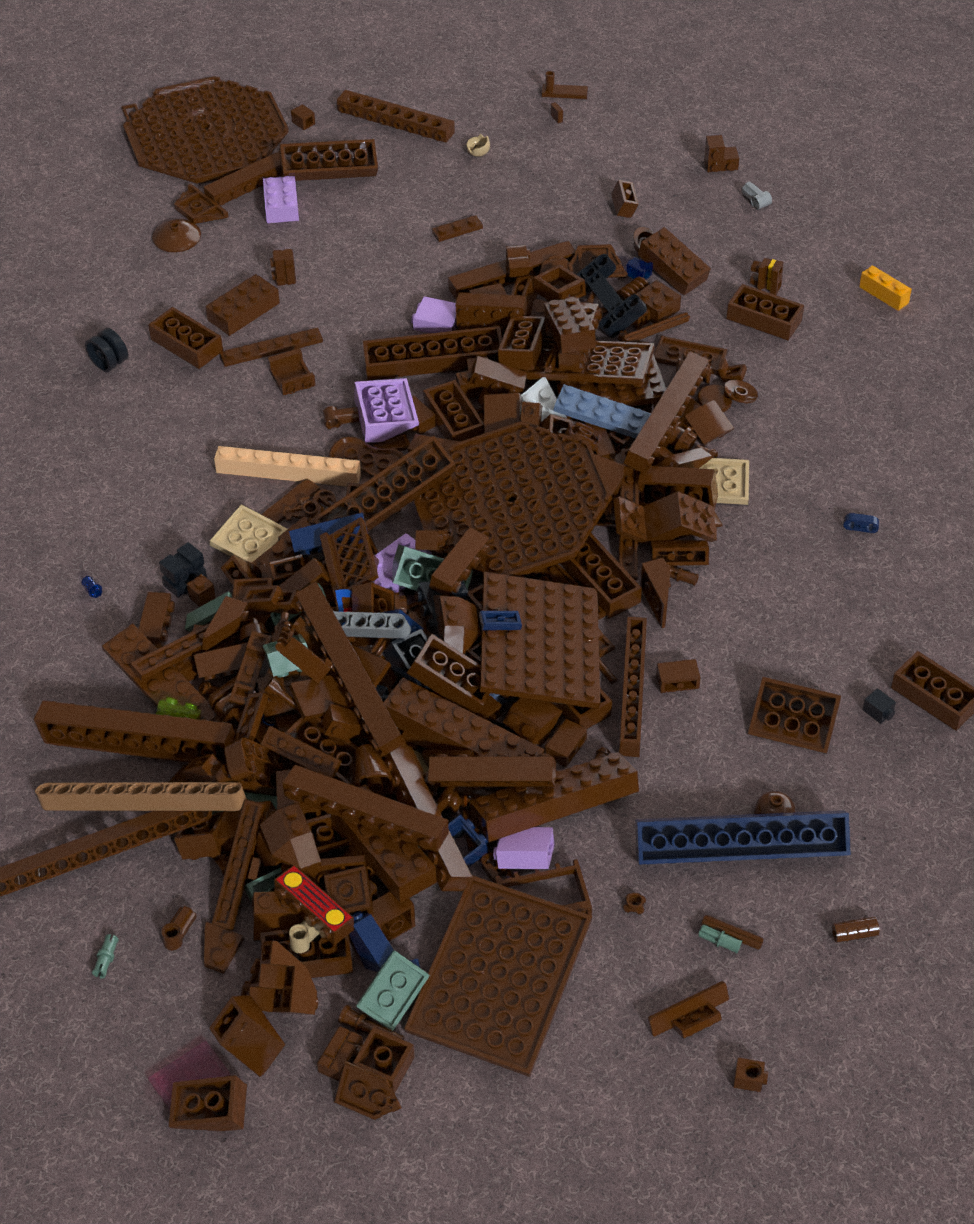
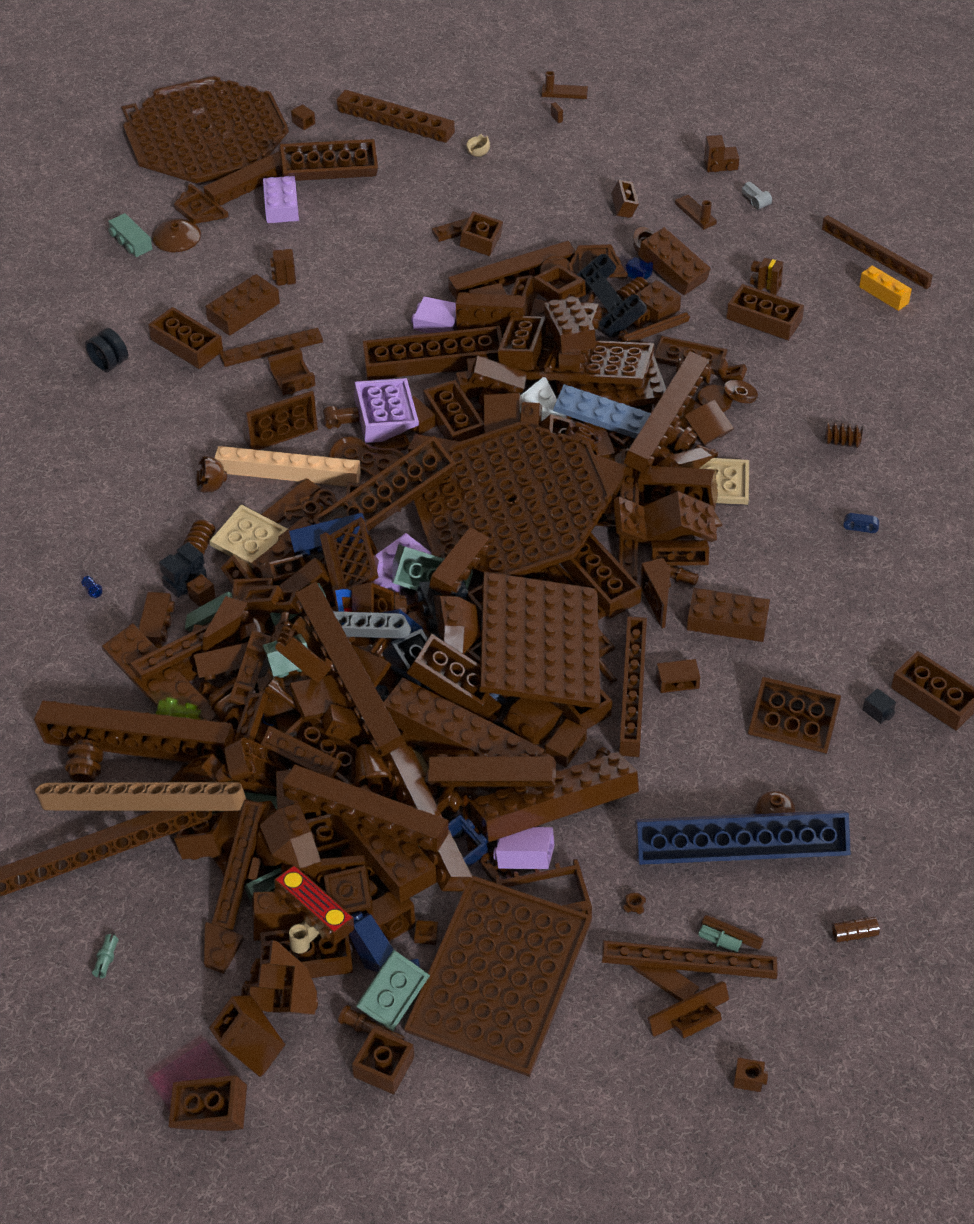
reddish brown piece [162,906,197,951] -> none
reddish brown brick [317,1026,363,1081] -> none
reddish brown tile [334,1061,402,1120] -> none
reddish brown brick [415,530,451,550] -> none
dark blue tile [479,611,522,630] -> none
reddish brown brick [506,244,533,277] -> none
none -> reddish brown piece [65,739,104,782]
none -> sand green brick [108,213,153,257]
none -> reddish brown piece [182,520,216,555]
none -> reddish brown cylinder [196,456,227,493]
none -> reddish brown slope [243,391,318,450]
none -> reddish brown plate [414,920,438,945]
none -> reddish brown brick [460,211,503,256]
none -> reddish brown tile [602,940,778,979]
none -> reddish brown tile [633,966,699,1001]
none -> reddish brown piece [675,195,717,230]
none -> reddish brown brick [687,588,770,642]
none -> reddish brown plate [822,215,933,290]
none -> reddish brown piece [825,422,863,448]

